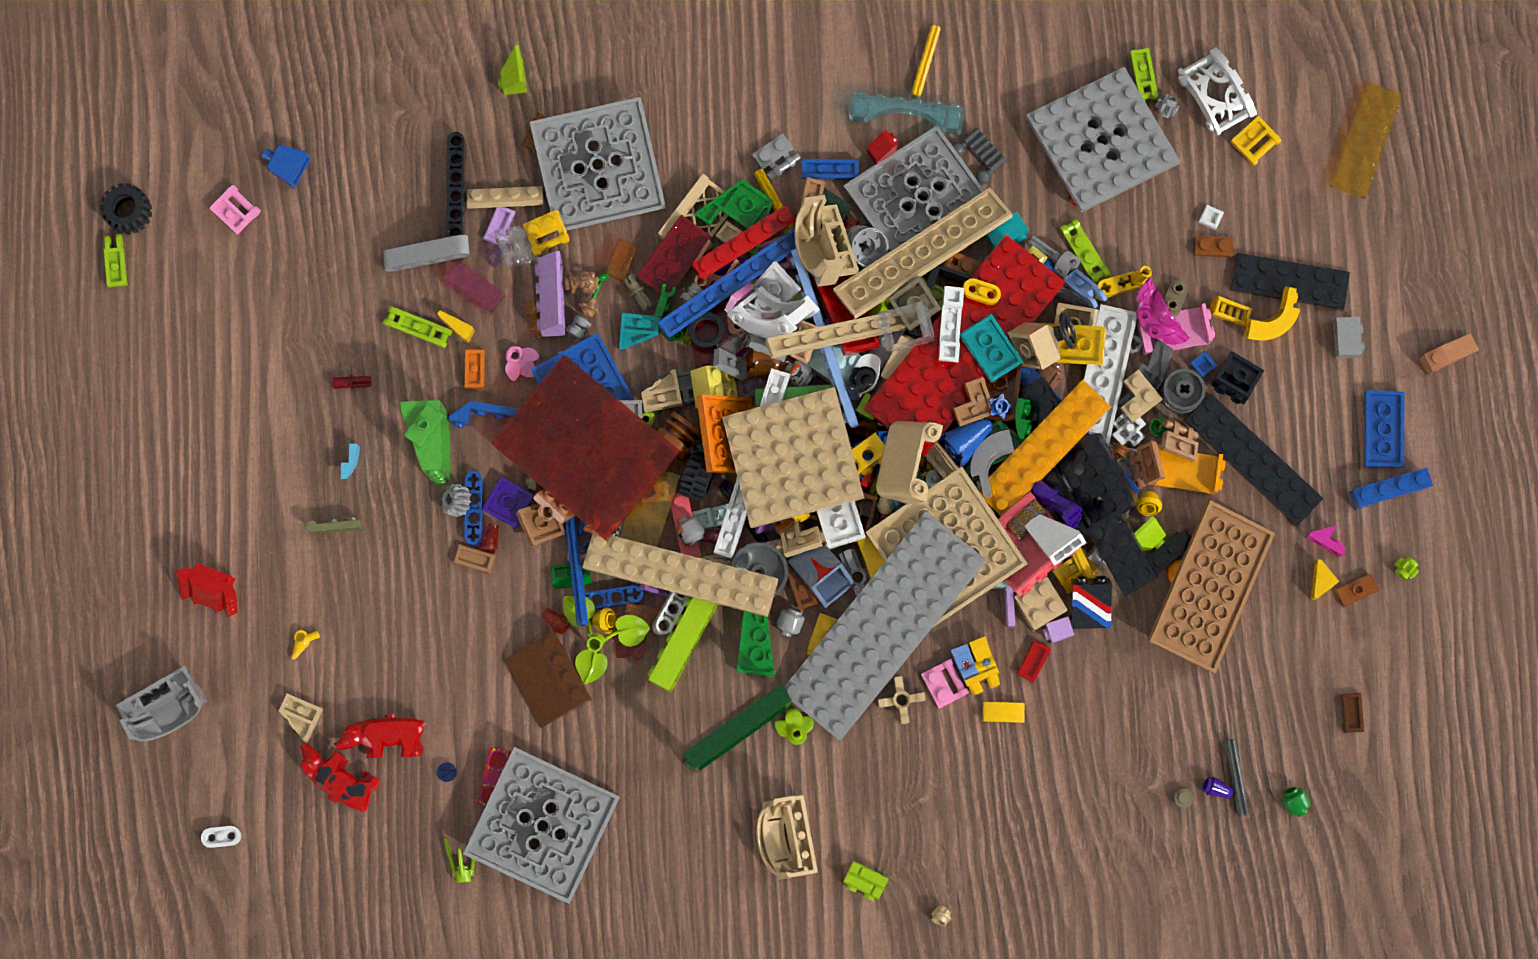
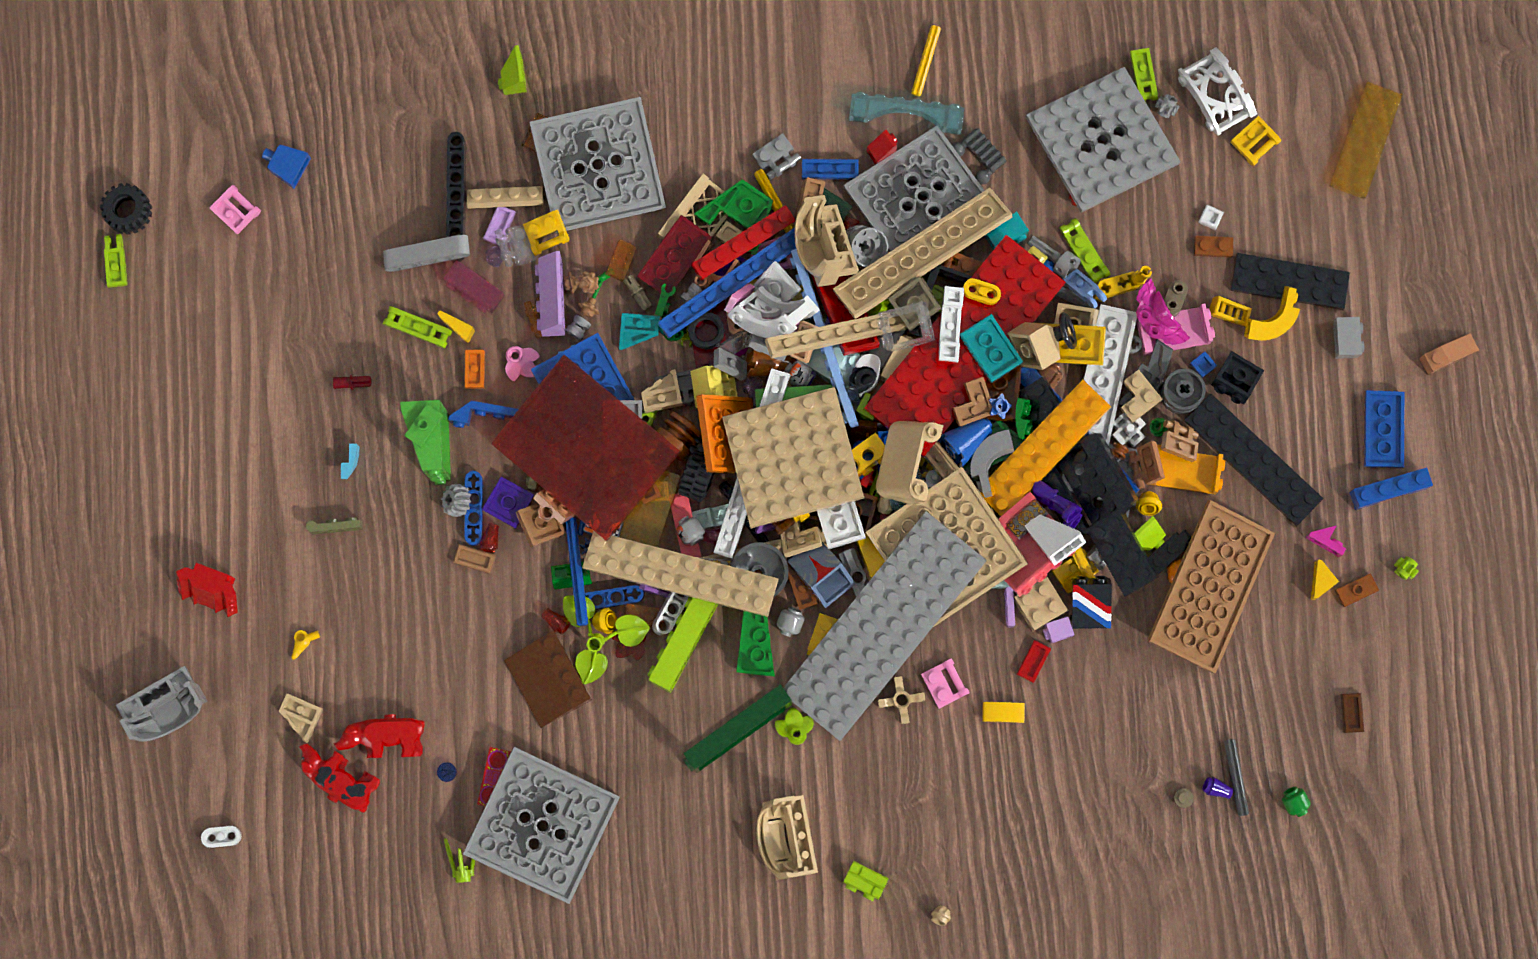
yellow hips [950,636,1000,696] -> none

